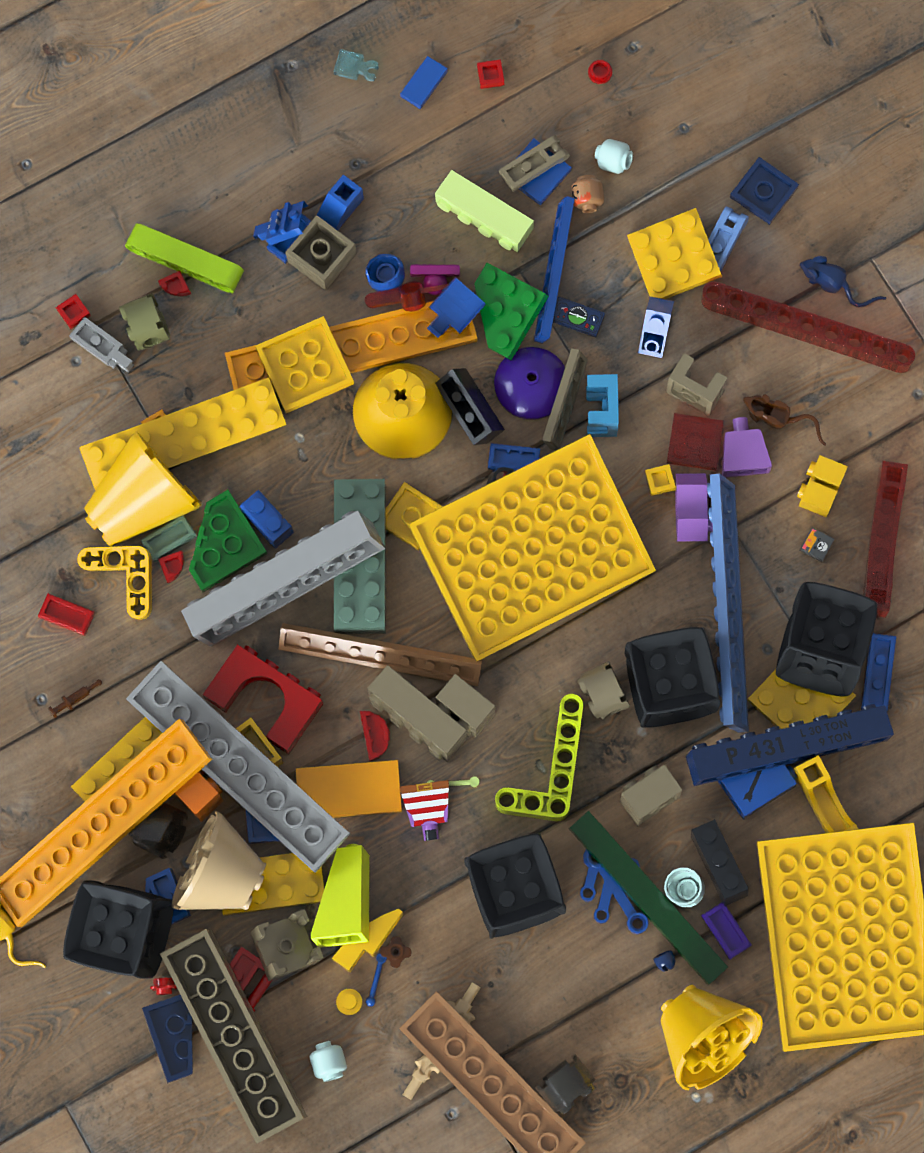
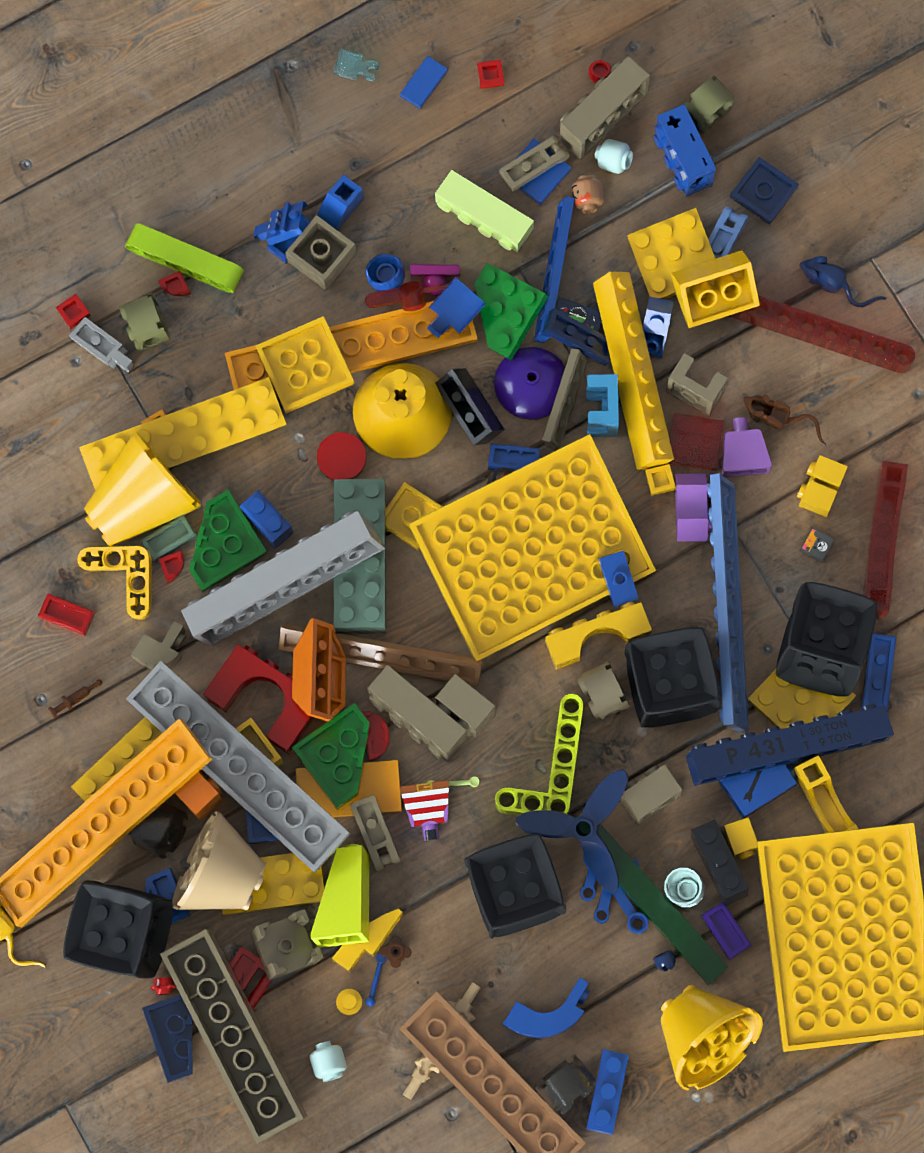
none -> dark tan brick [131,621,186,670]
none -> orange wedge [292,618,346,721]
none -> green plate [292,703,370,810]
none -> red tile [317,432,366,481]
none -> dark tan plate [350,794,401,871]
none -> blue arch [503,978,590,1039]
none -> dark blue piece [515,769,628,893]
none -> dark blue plate [542,308,611,366]
none -> yellow arch [545,601,652,670]
none -> dark tan brick [560,56,650,160]
none -> blue arch [586,1049,629,1135]
none -> yellow brick [593,272,674,470]
none -> blue plate [598,551,639,607]
none -> blue piece [653,104,716,197]
none -> yellow slope [671,250,760,328]
none -> olive brick [682,75,736,134]
none -> yellow brick [722,817,758,860]

